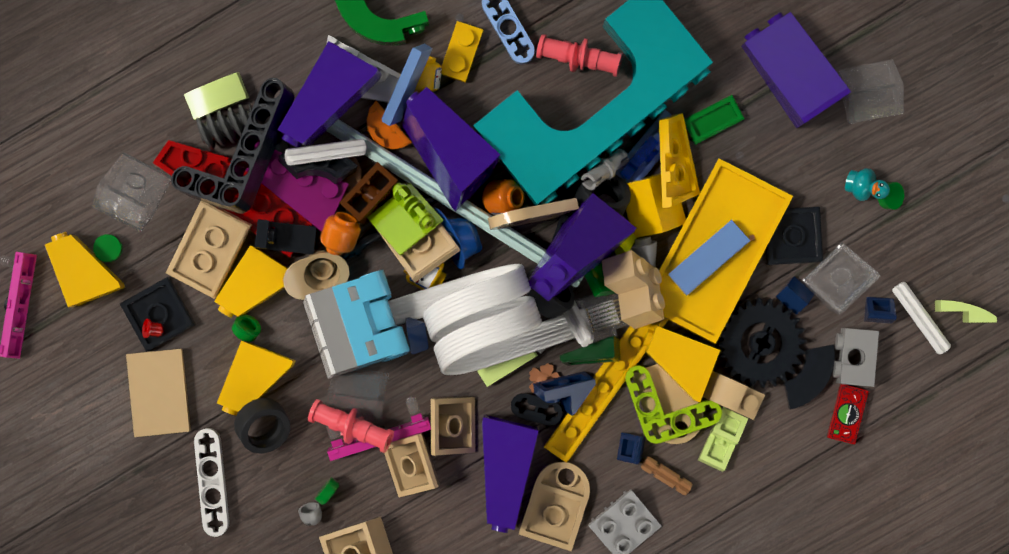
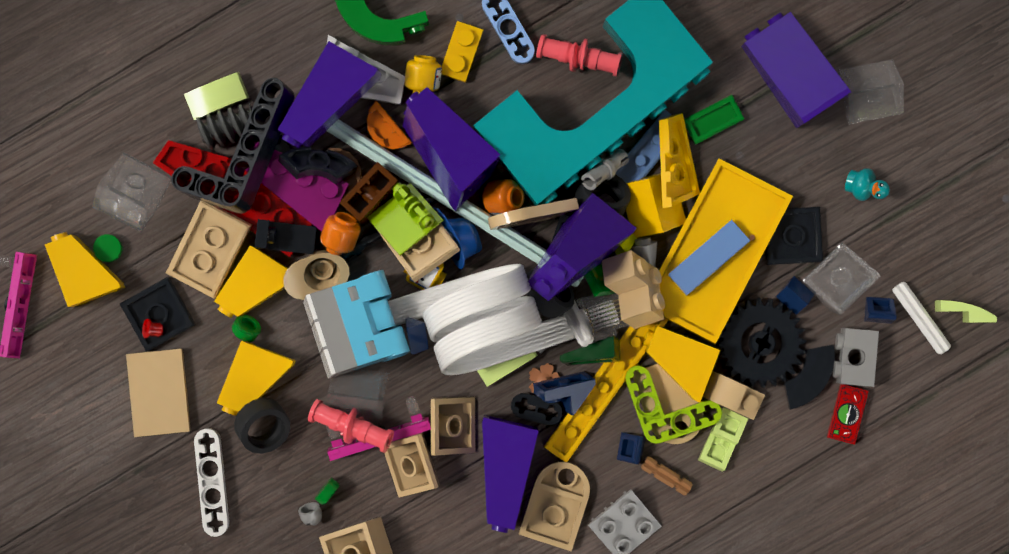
white axle [285,139,367,165] -> none
medium blue tile [382,44,433,126] -> none
clear blue plate [620,135,659,180] -> none
green tile [878,182,905,210] -> none

